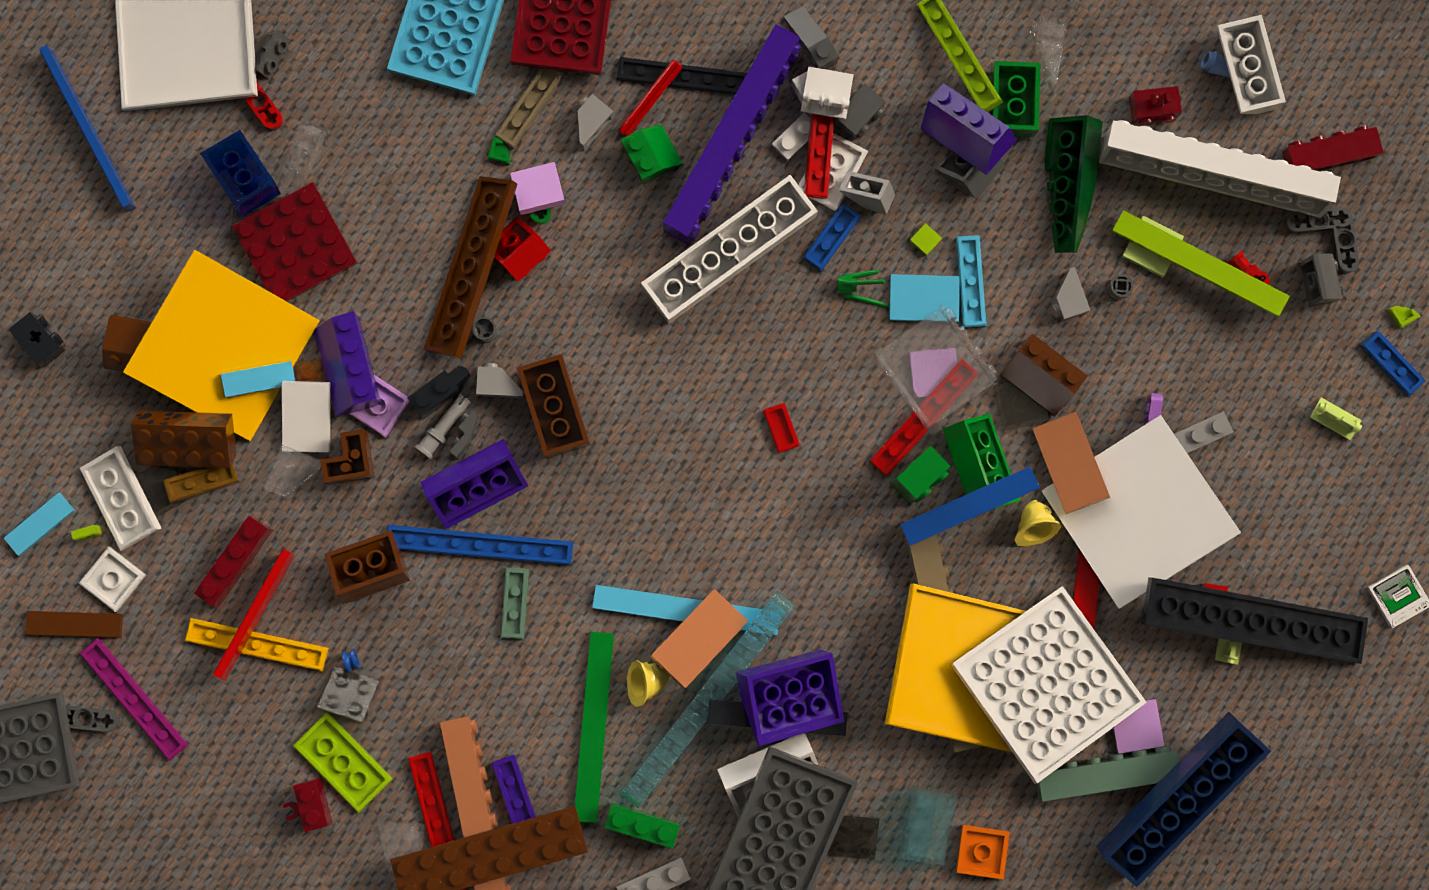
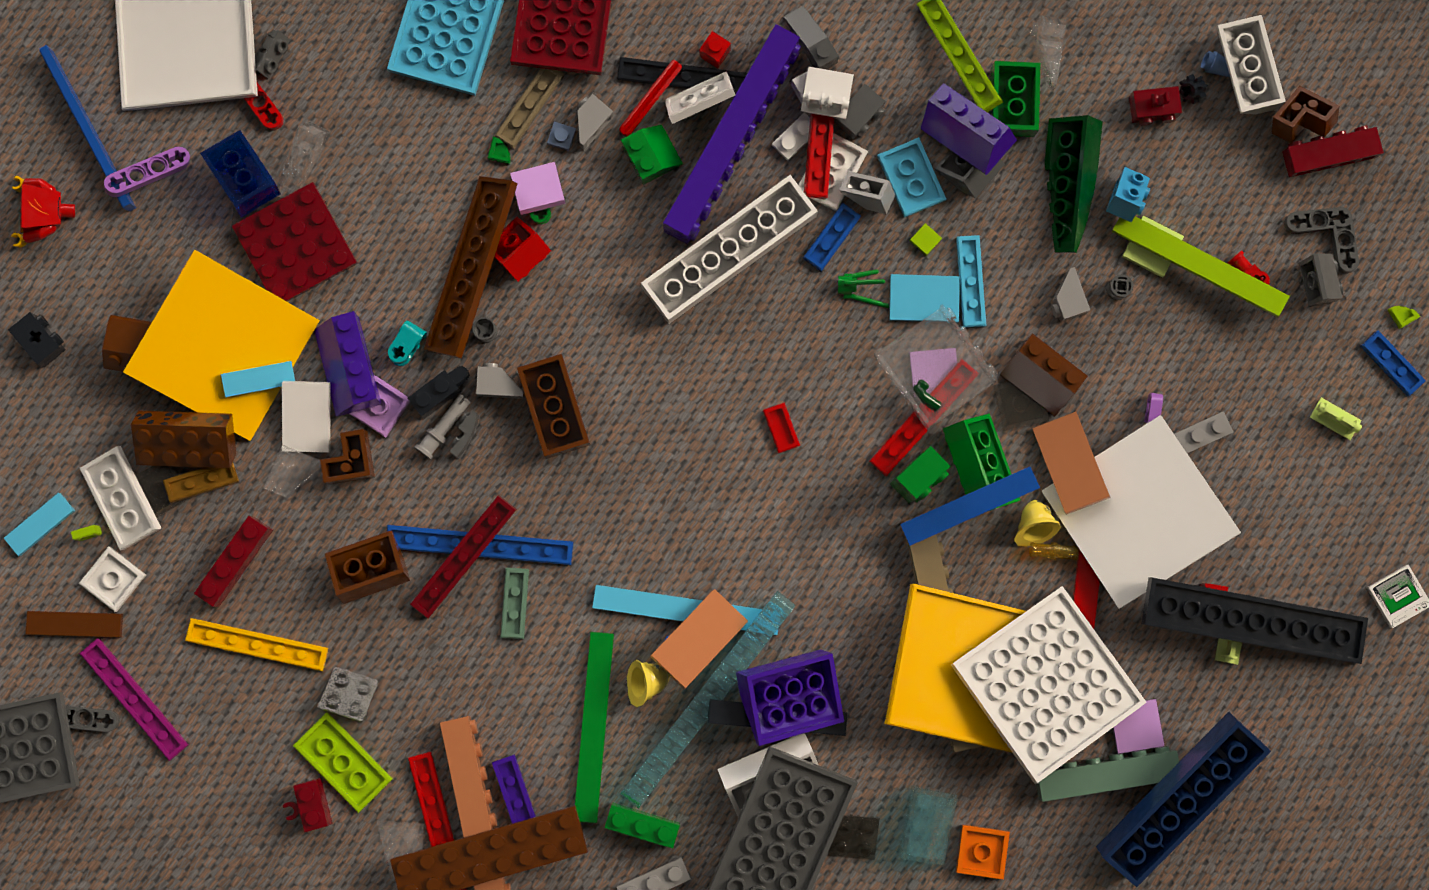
red tile [213,549,295,681] -> none
clear orange plate [296,359,323,382] -> none
blue bush [342,649,360,672] -> none
dark purple slope [420,439,528,529] -> none
white brick [1099,120,1341,218] -> none
none -> red torso [11,176,75,248]
none -> medium lavender beam [104,147,190,197]
none -> teal piece [388,320,427,366]
none -> dark red plate [410,495,517,619]
none -> sand blue plate [547,122,576,151]
none -> white tile [665,72,735,124]
none -> red brick [699,31,731,69]
none -> medium azure tile [877,138,946,218]
none -> dark green arm [913,380,942,412]
none -> clear yellow pin [1029,542,1079,561]
none -> dark azure brick [1106,167,1150,222]
none -> black gear [1179,74,1208,104]
none -> reddish brown brick [1272,86,1340,143]

